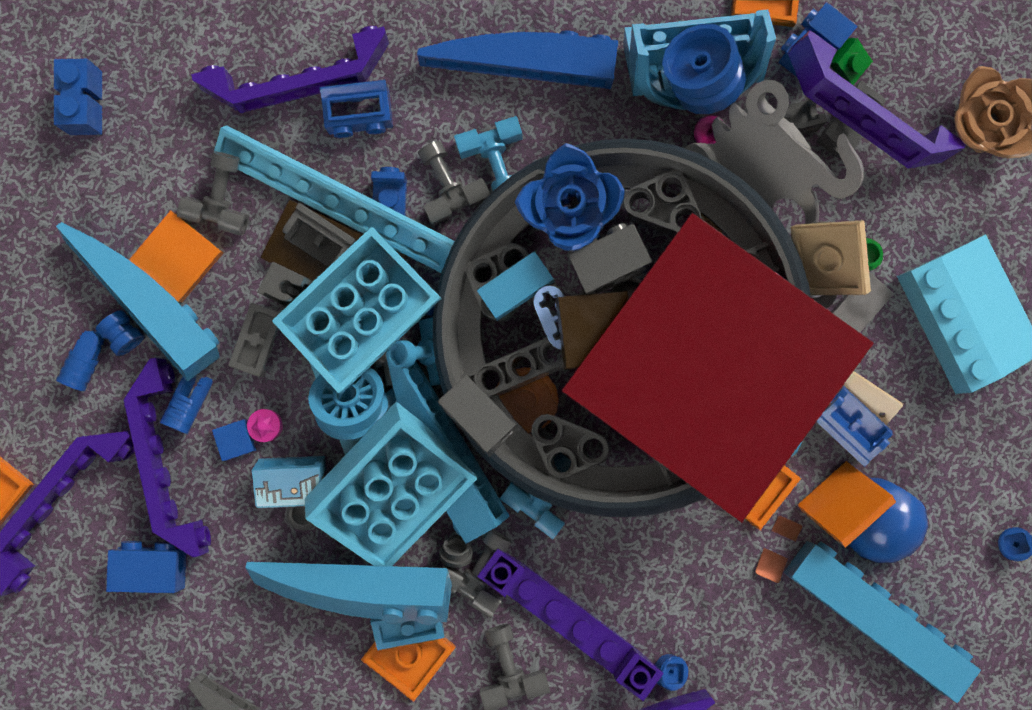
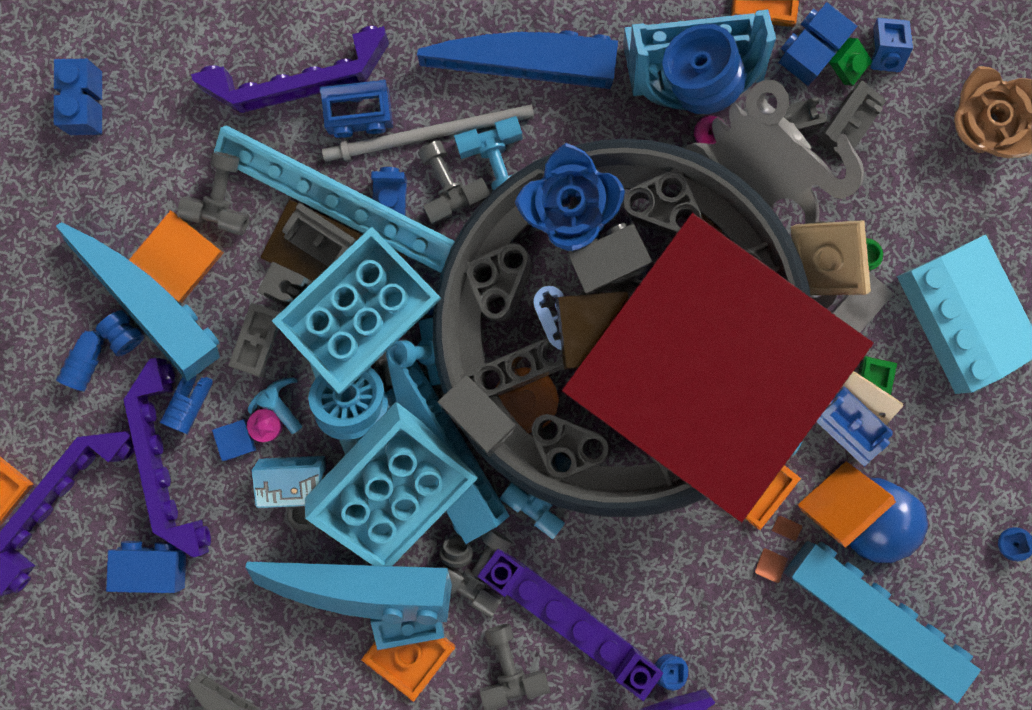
dark azure tile [477,251,555,321] -> none
dark purple slope [788,30,966,169] -> none
none -> dark azure plant [248,378,302,434]
none -> light grey bar [322,104,534,162]
none -> green tile [858,356,897,395]
none -> blue bracket [870,18,913,72]

